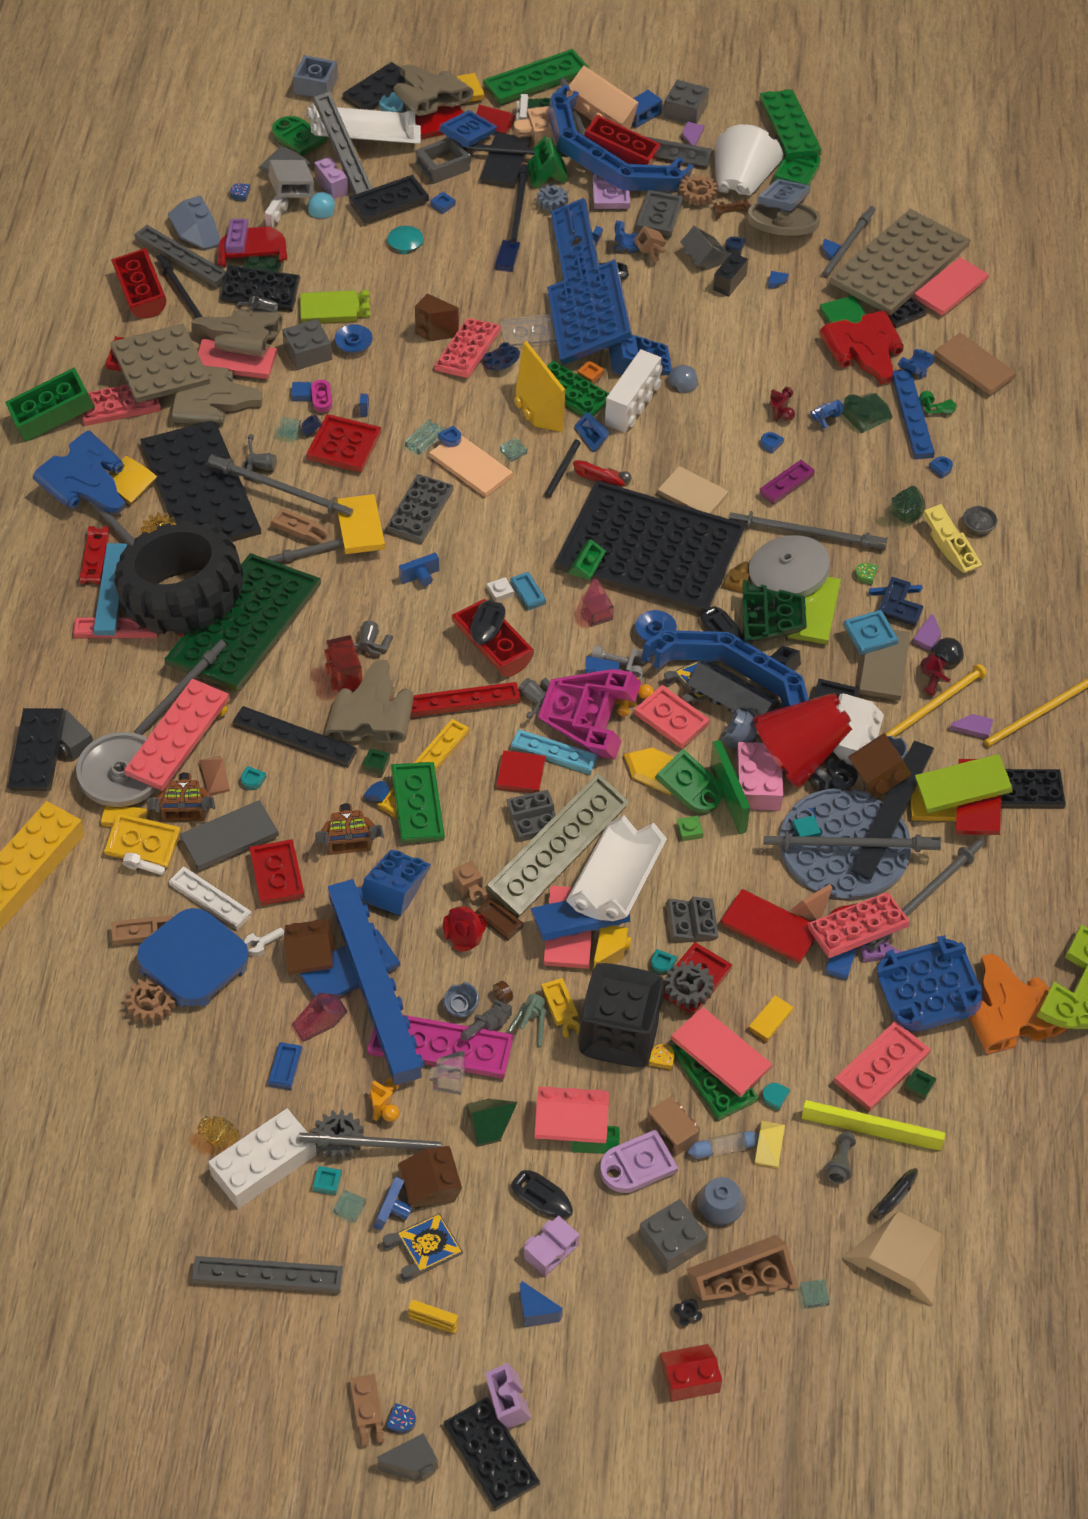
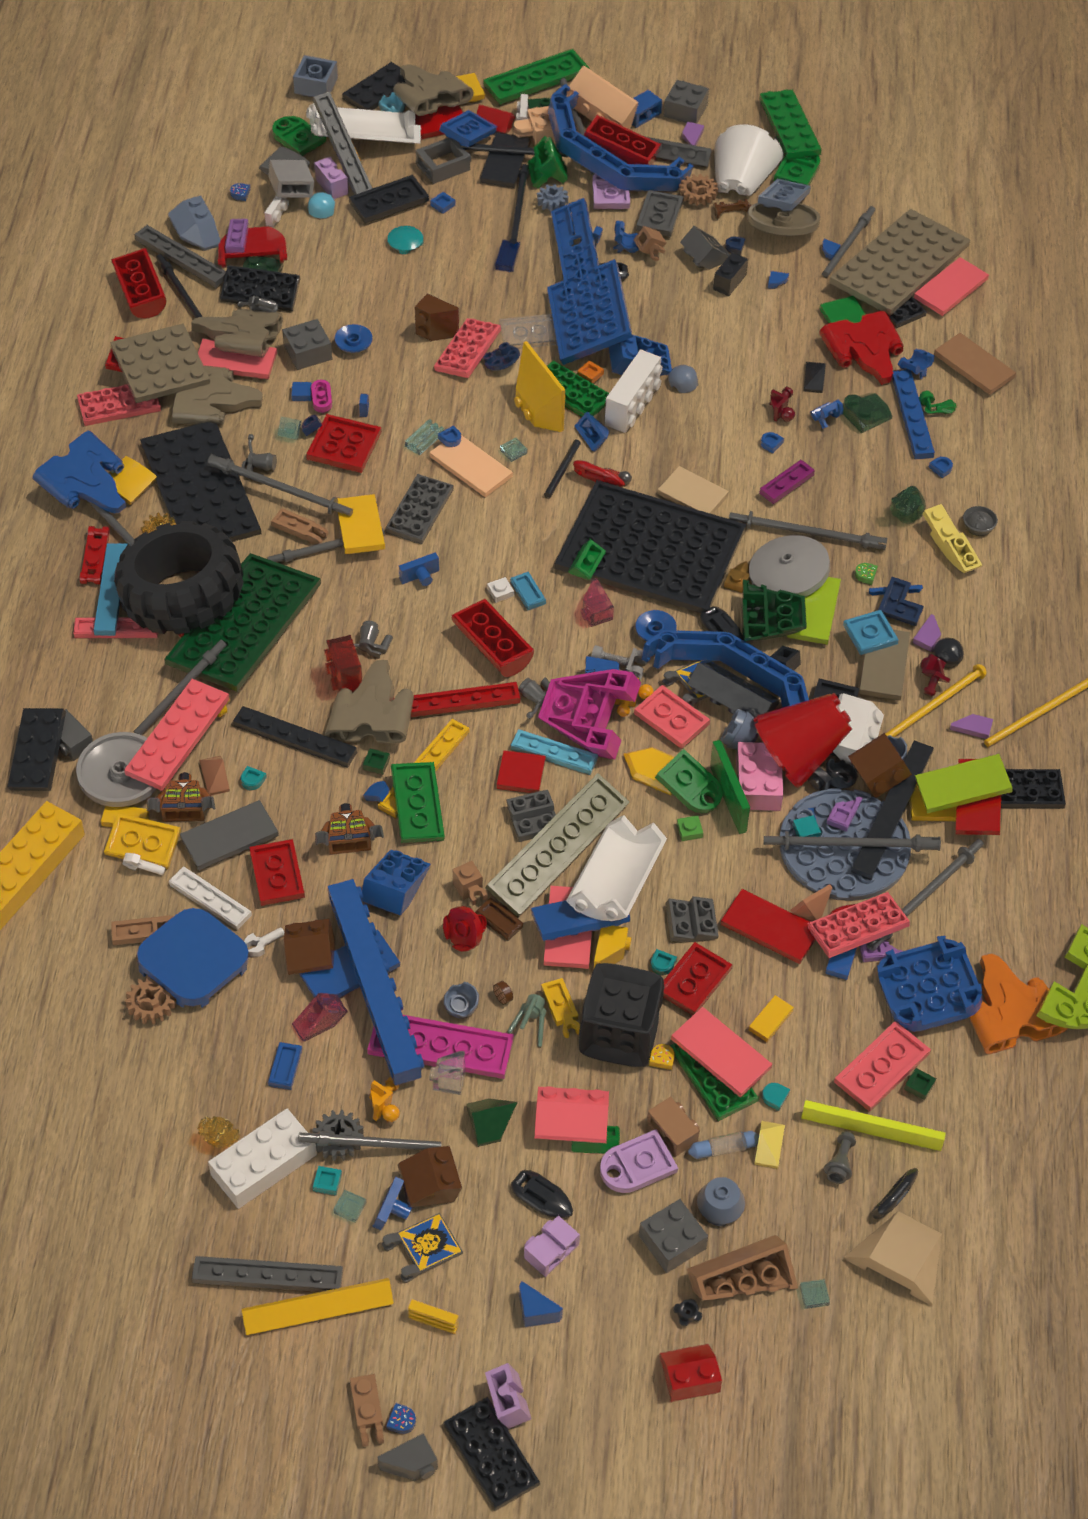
green brick [5,367,95,442] -> none
lime tile [301,290,370,323] -> none
dark grey piece [460,999,512,1041] -> none
black piece [471,600,506,645] -> none
dark grey gear [664,961,714,1009] -> none
none -> yellow tile [241,1278,394,1335]
none -> black slope [804,362,826,393]
none -> medium lavender tile [826,797,862,832]

